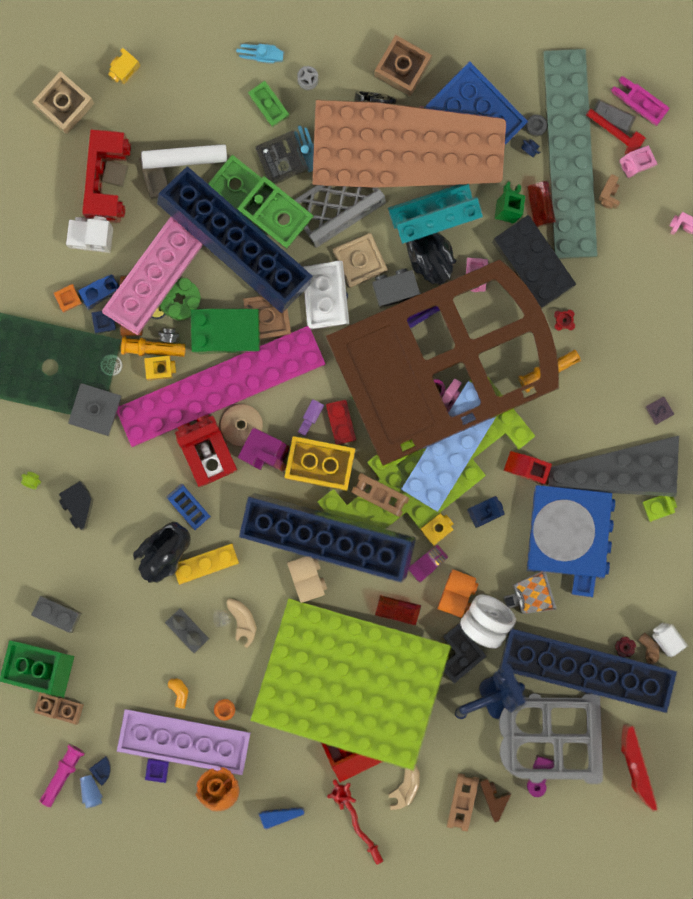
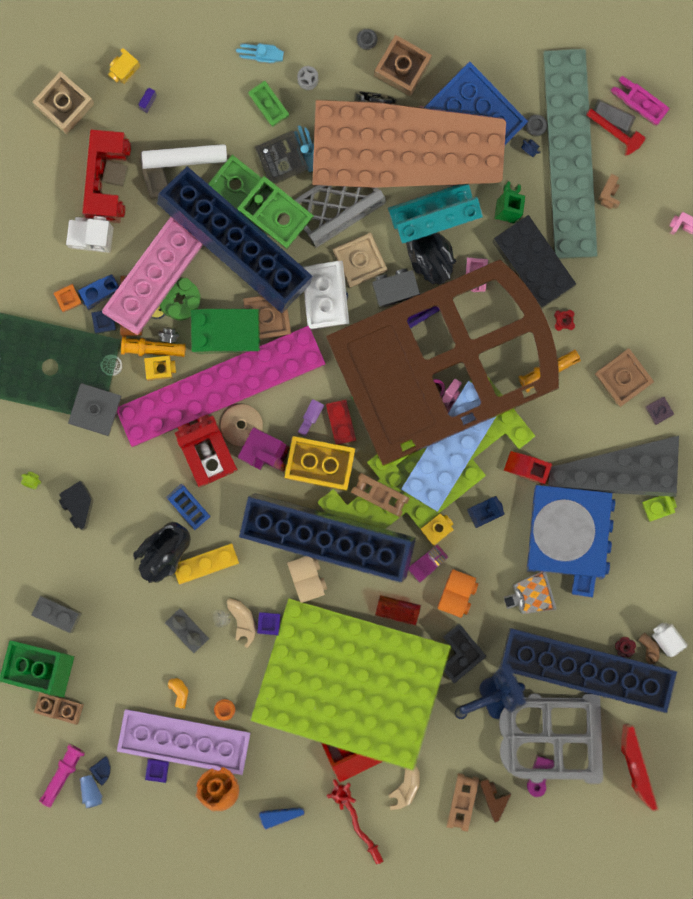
white wheel [460,594,516,648] -> none
clear red plate [527,181,556,227] -> none
bright pink bracket [620,145,657,178] -> none
none -> dark purple tile [138,88,157,113]
none -> dark purple plate [257,612,281,635]
none -> dark grey plate [357,29,377,50]
none -> medium nougat plate [595,348,654,408]

